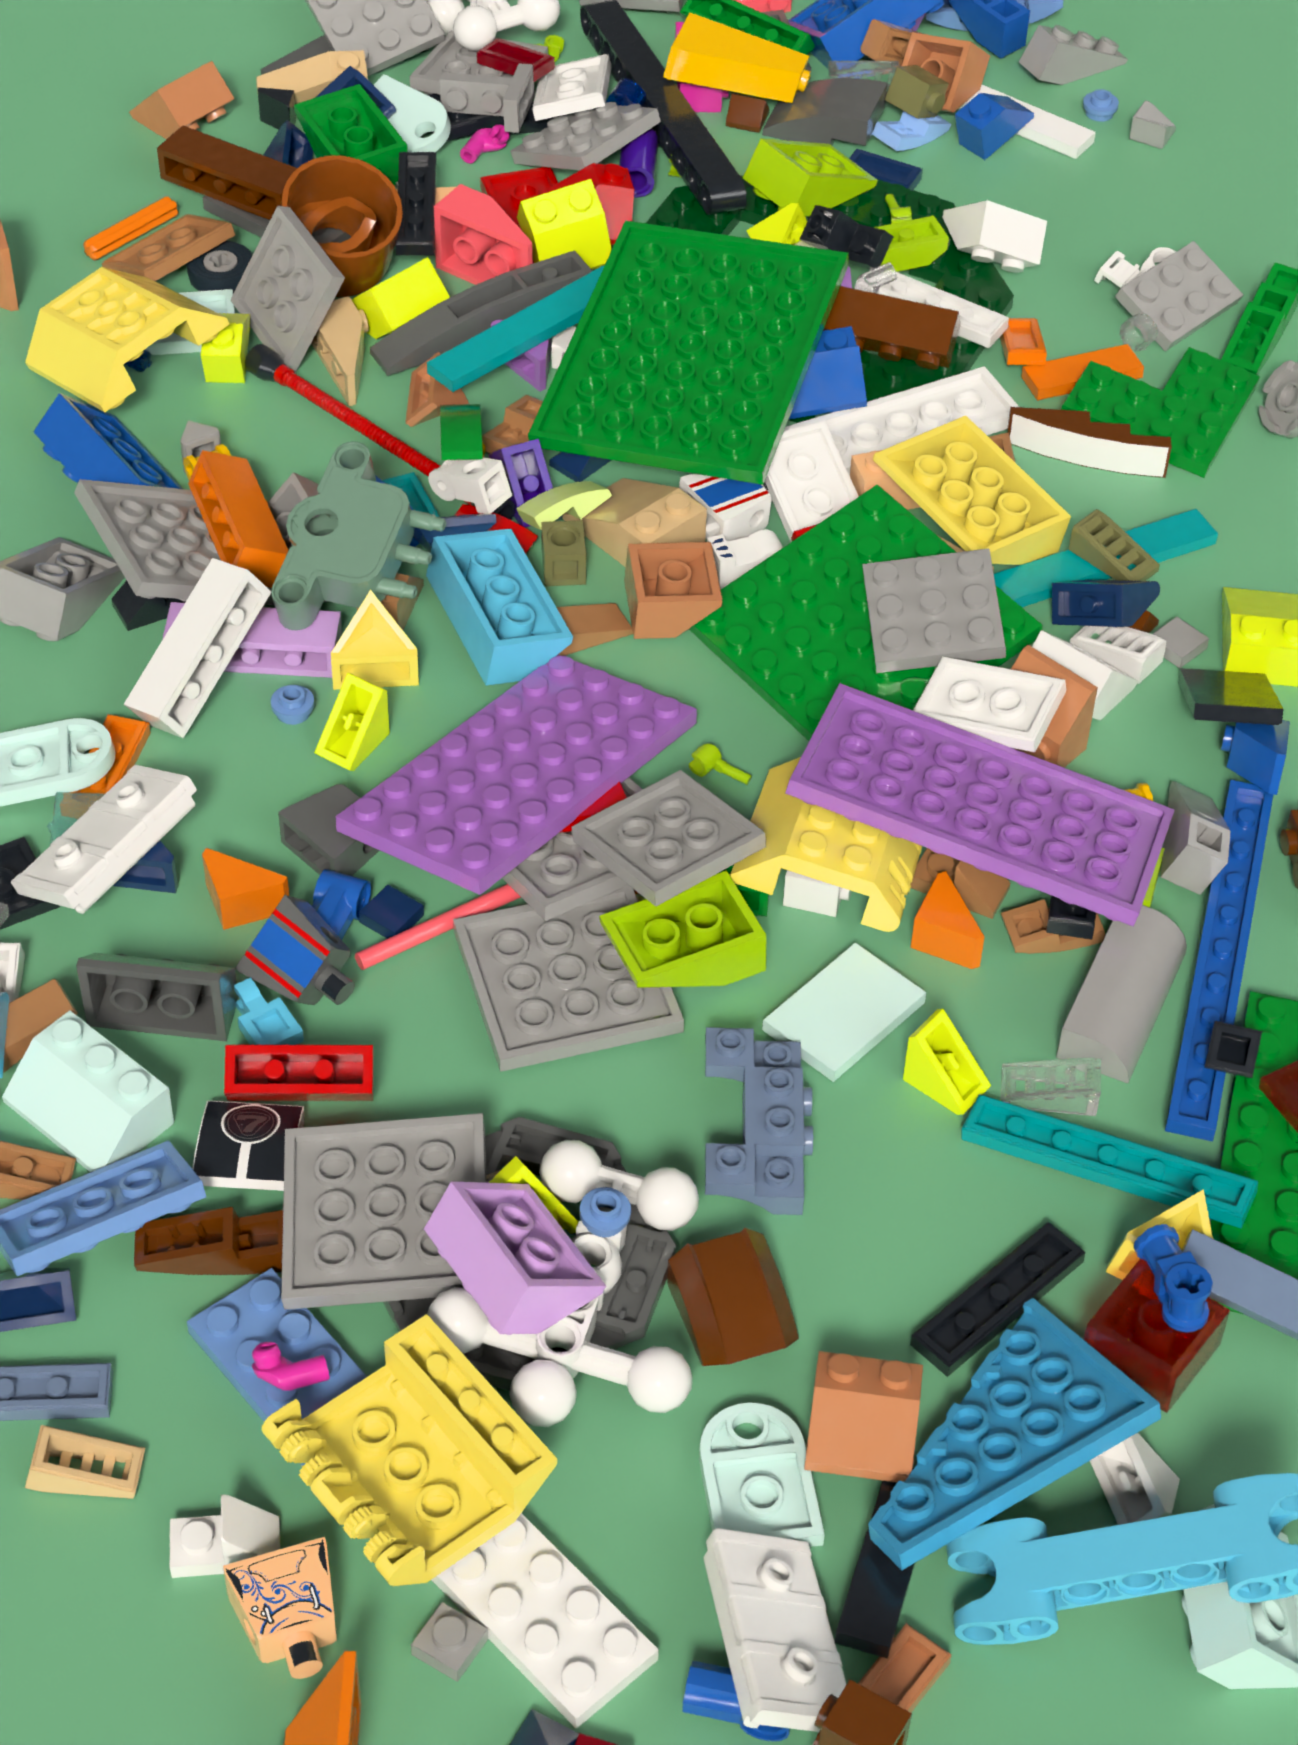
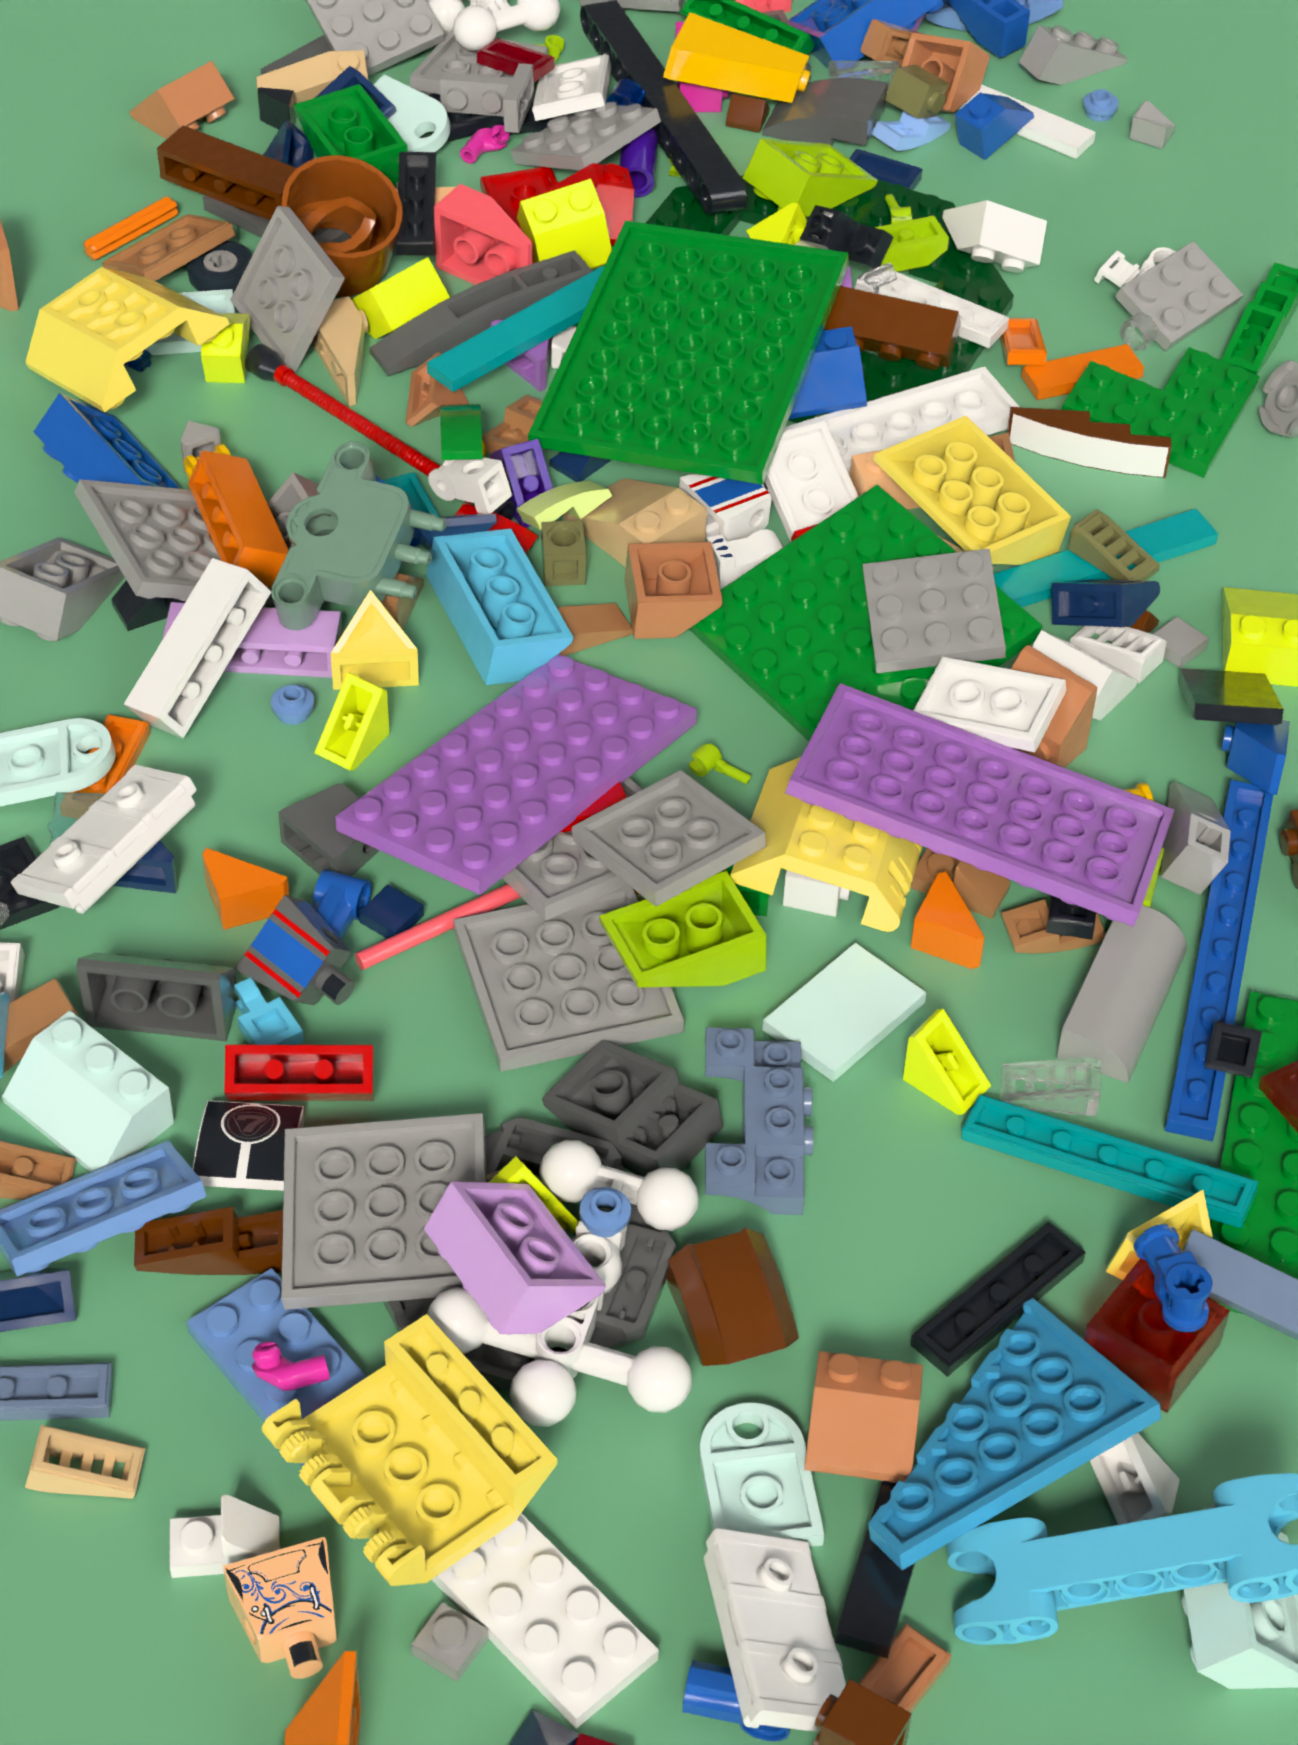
none -> dark grey slope [542,1040,724,1177]

